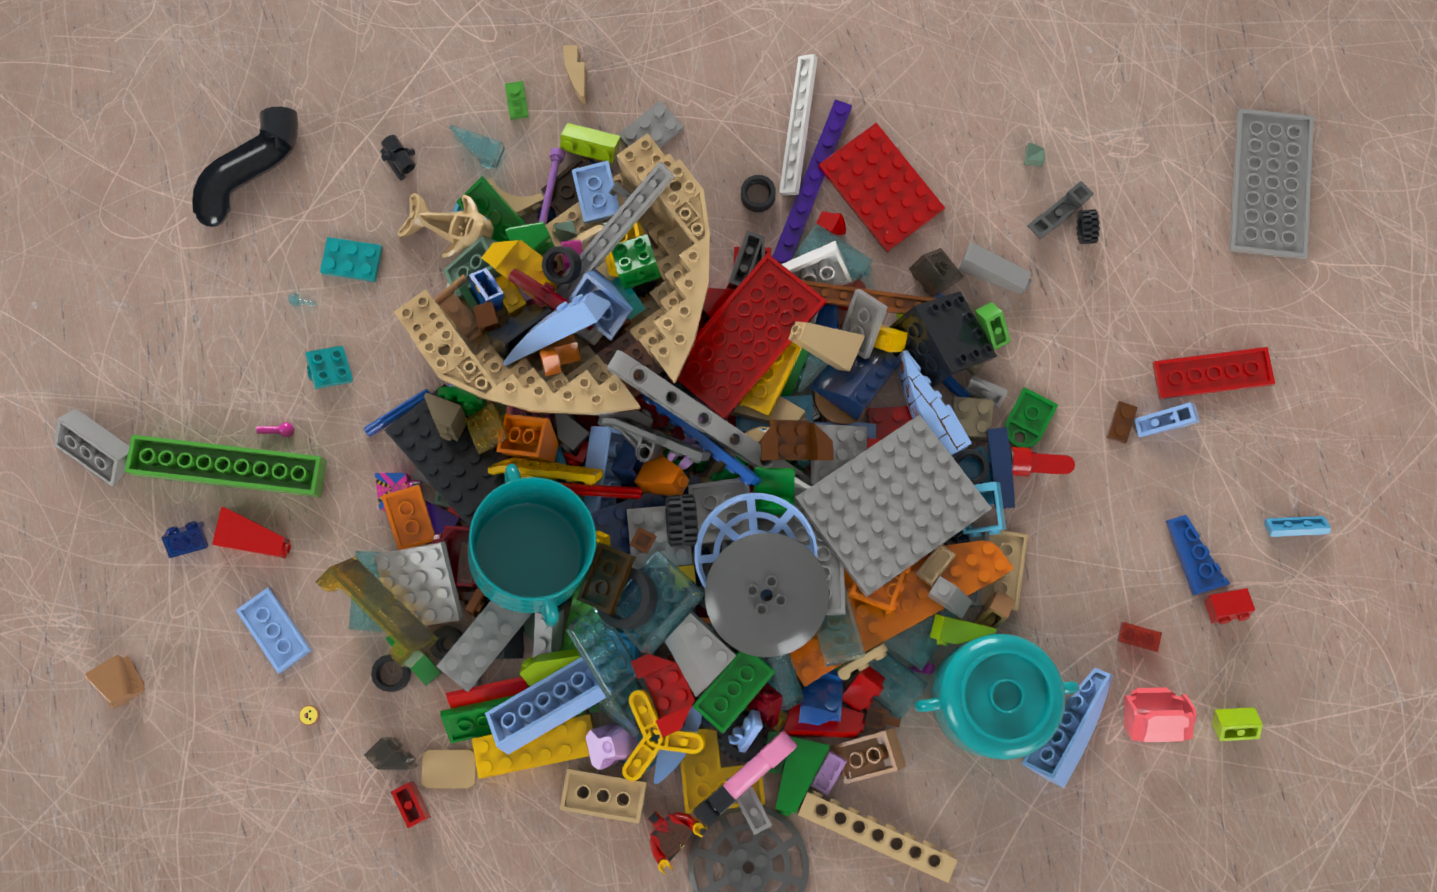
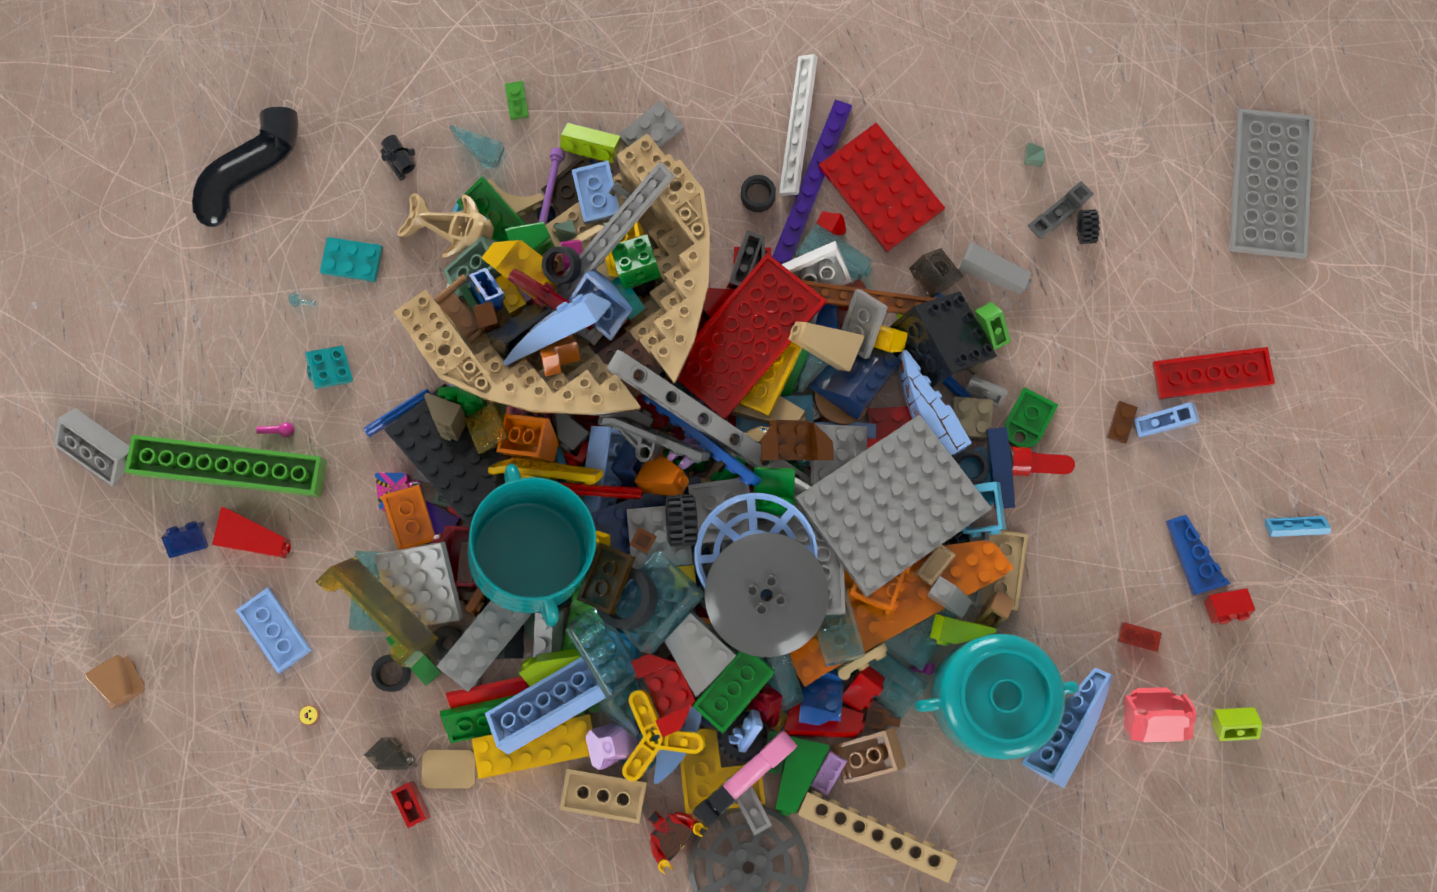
tan slope [563,45,587,104] -> none

